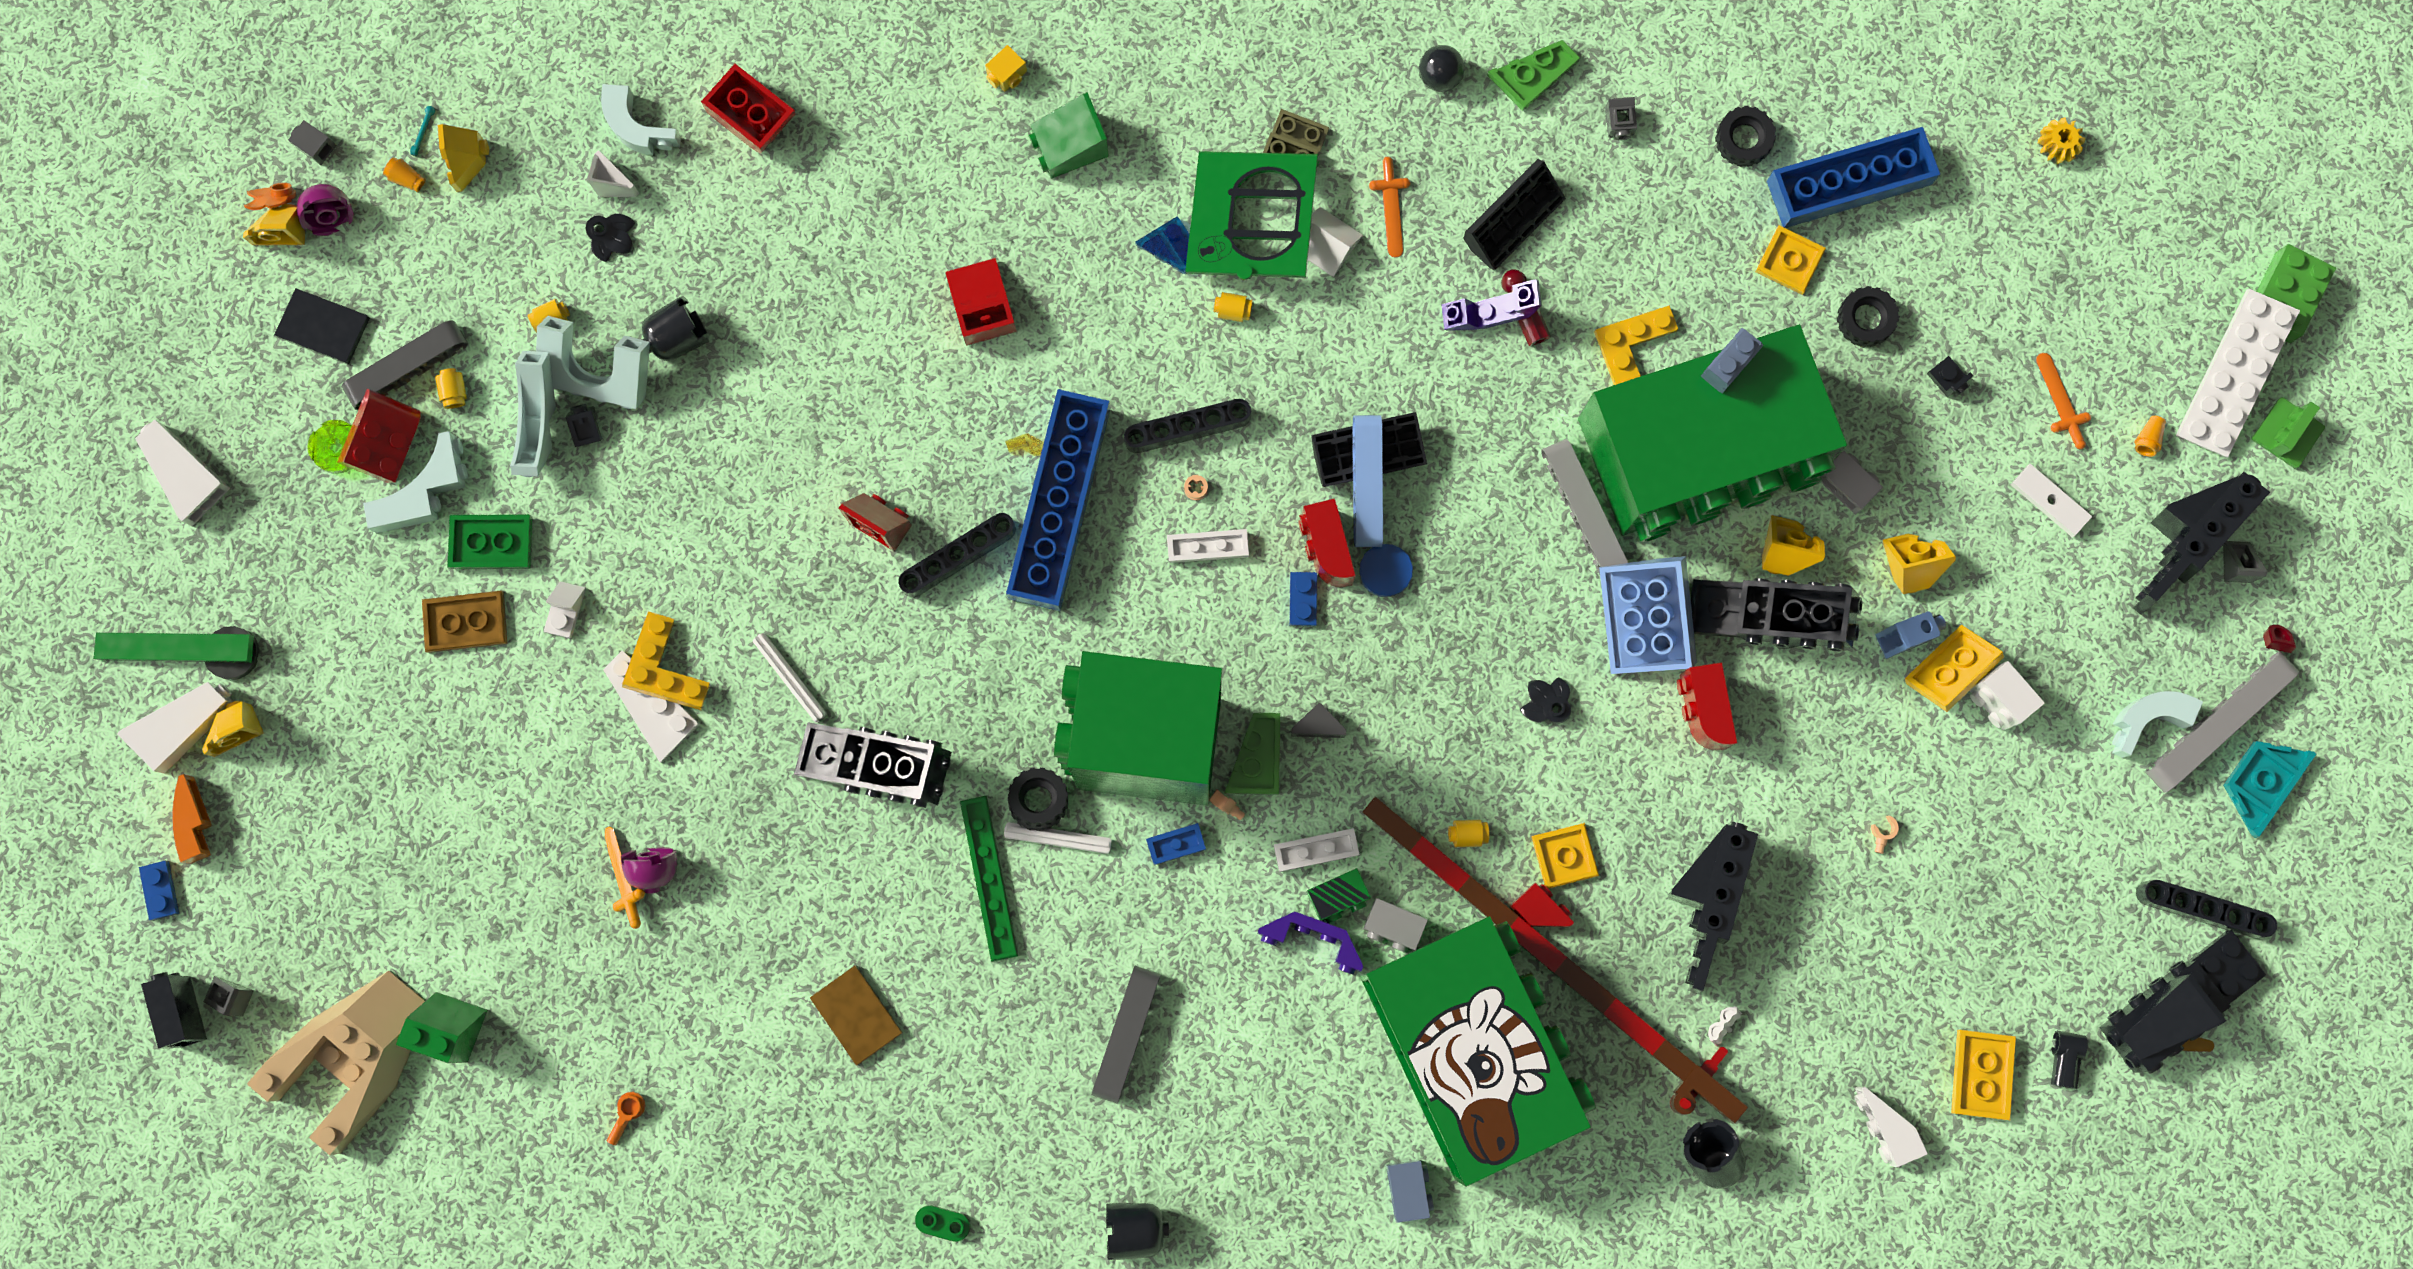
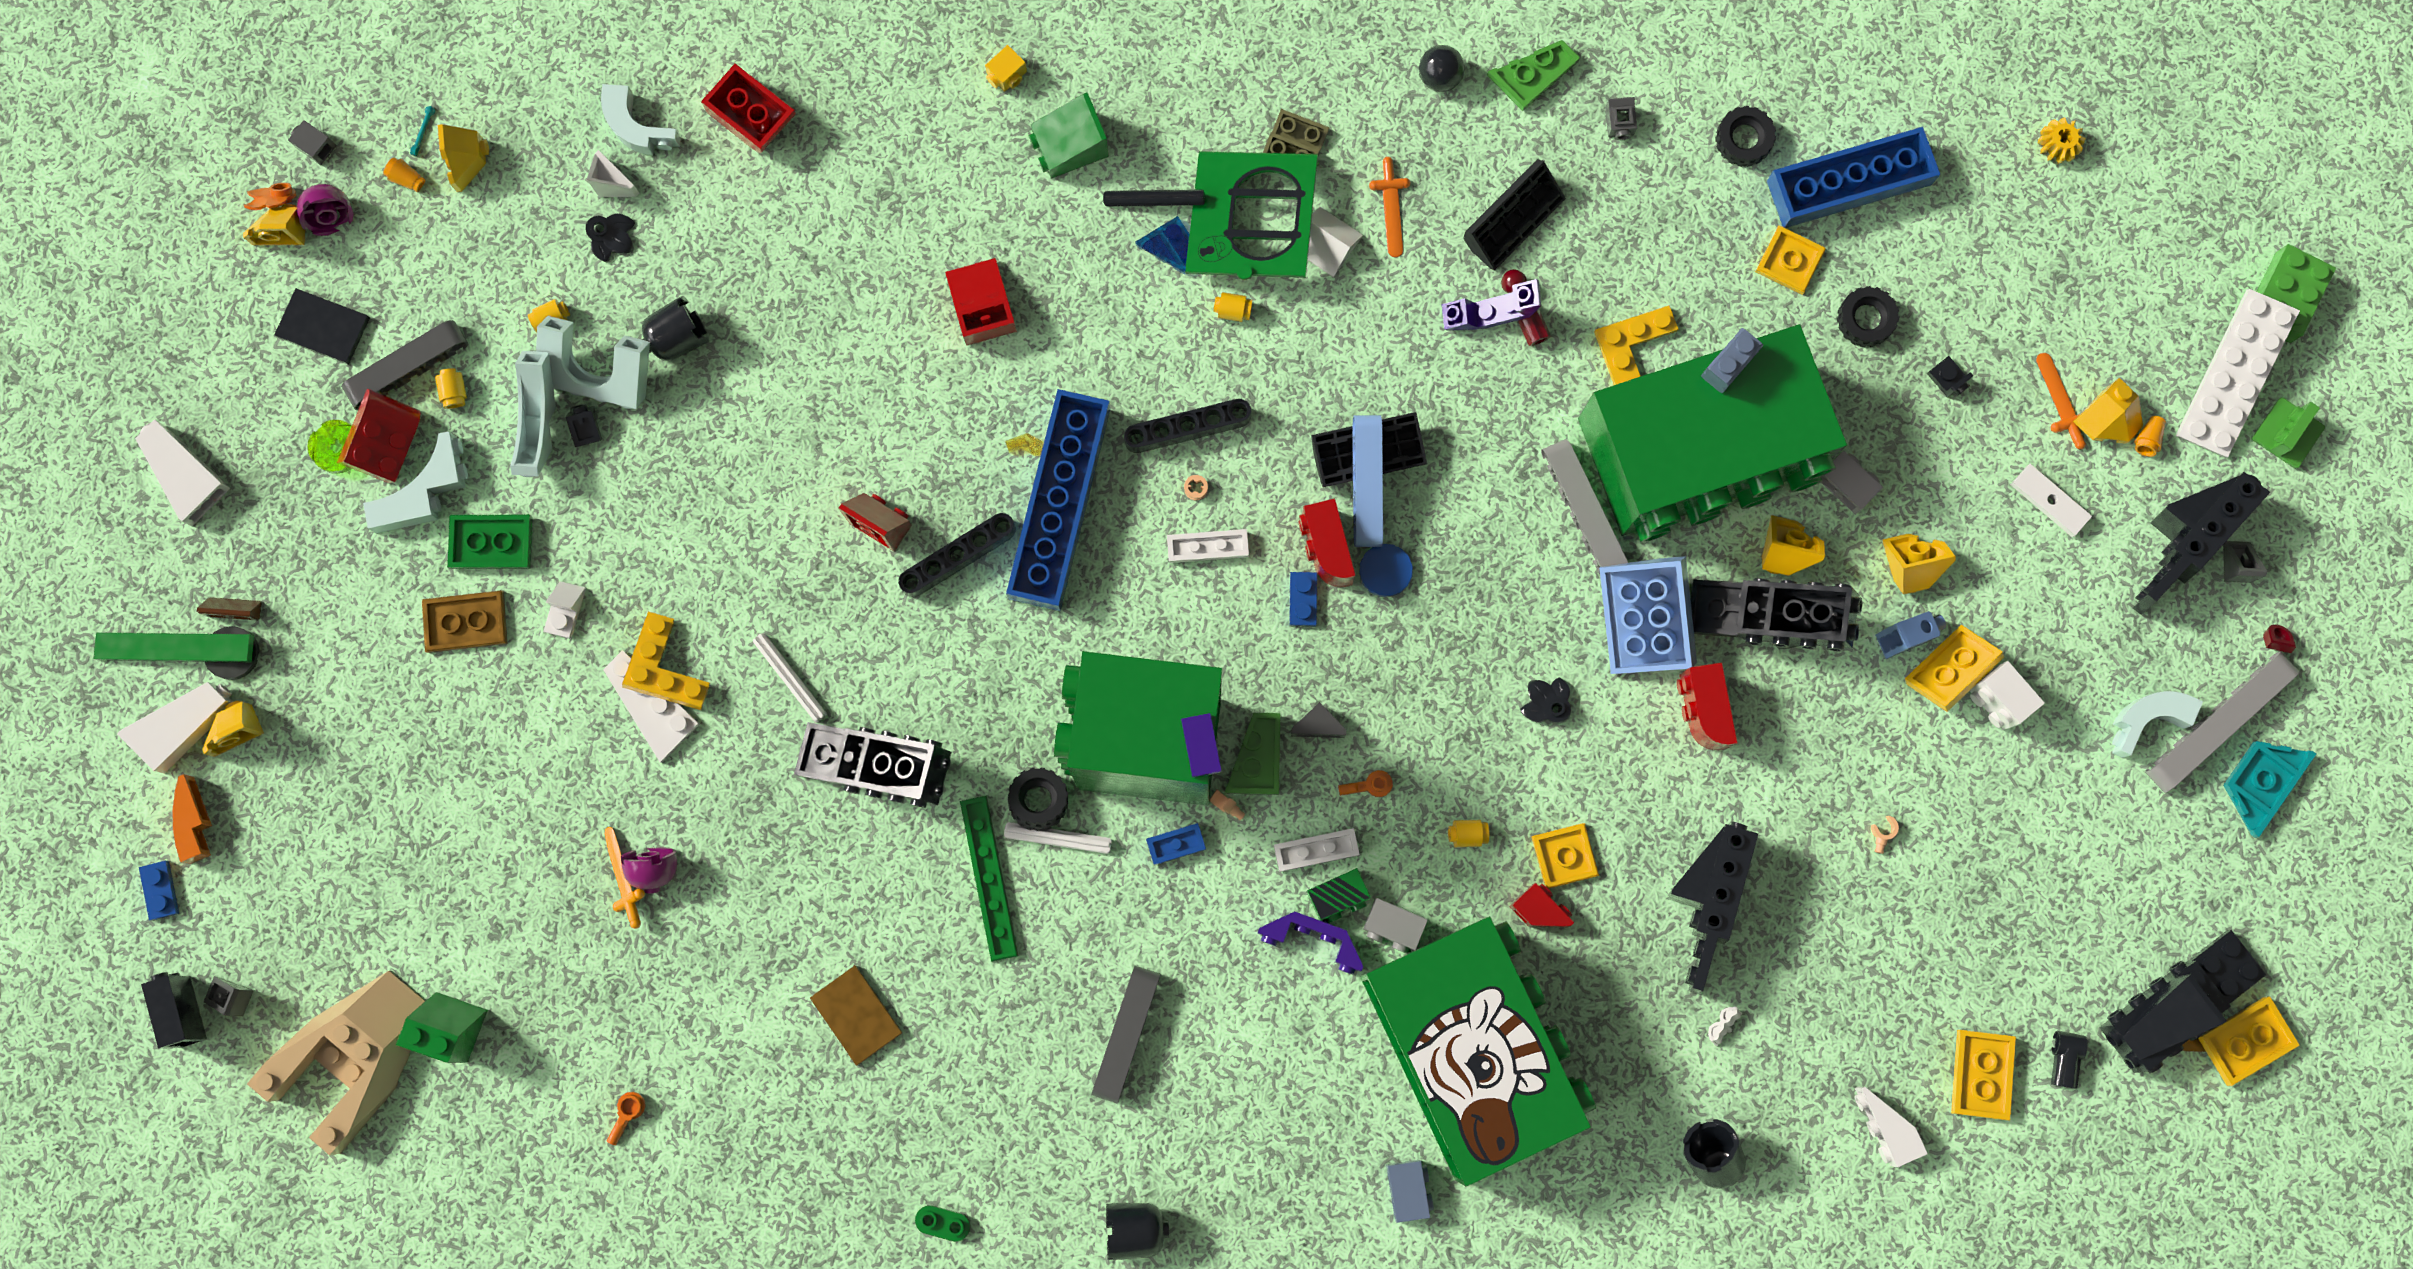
reddish brown piece [1362,797,1748,1124] -> none
black beam [2136,880,2277,938] -> none
none -> reddish brown slope [196,597,262,621]
none -> black axle [1103,189,1206,206]
none -> dark purple tile [1181,713,1221,778]
none -> orange plate [1338,770,1393,797]
none -> yellow slope [2073,378,2143,444]
none -> yellow plate [2198,996,2300,1086]

